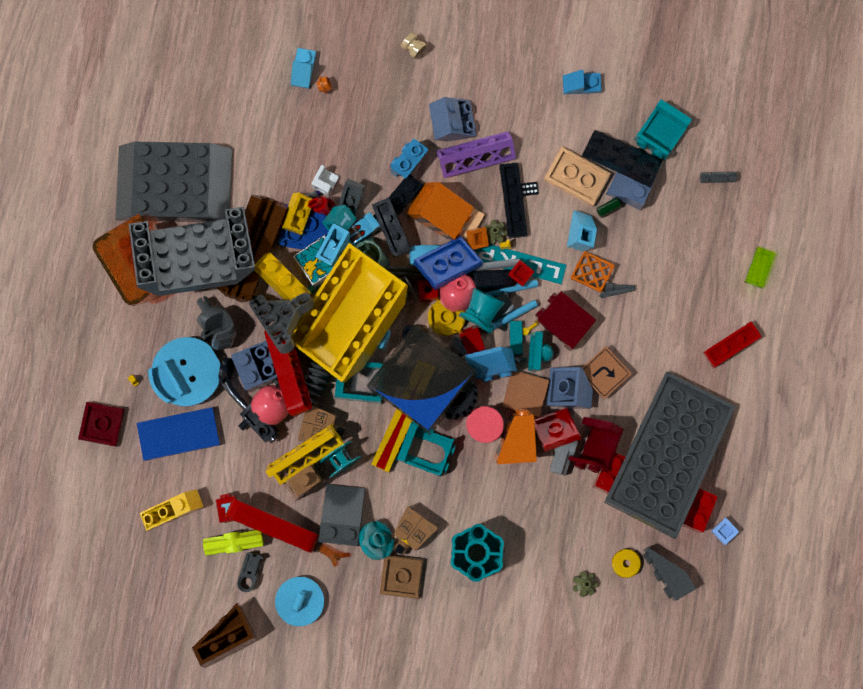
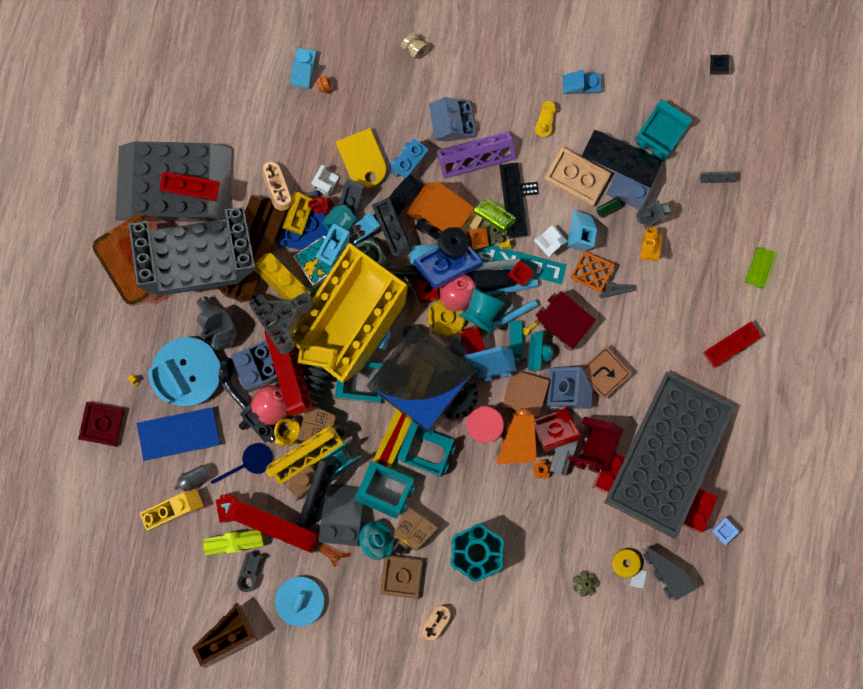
none -> red plate [159,172,220,202]
none -> flat silver piece [174,464,210,491]
none -> clear blue piece [211,443,273,484]
none -> light nougat beam [262,162,291,211]
none -> yellow piece [274,418,300,447]
none -> yellow tile [297,344,338,369]
none -> black tile [297,456,339,527]
none -> yellow tile [336,128,386,189]
none -> teal window [354,461,415,519]
none -> black bar [415,220,440,241]
none -> light nougat beam [422,606,450,640]
none -> black piece [437,227,469,259]
none -> clear neon green tile [474,198,516,232]
none -> orange plate [532,460,551,479]
none -> white panel [534,225,568,257]
none -> yellow piece [535,101,556,137]
none -> white sticker [630,570,647,589]
none -> dark grey hips [636,200,671,229]
none -> light orange hips [640,228,662,261]
none -> black tile [710,54,729,75]

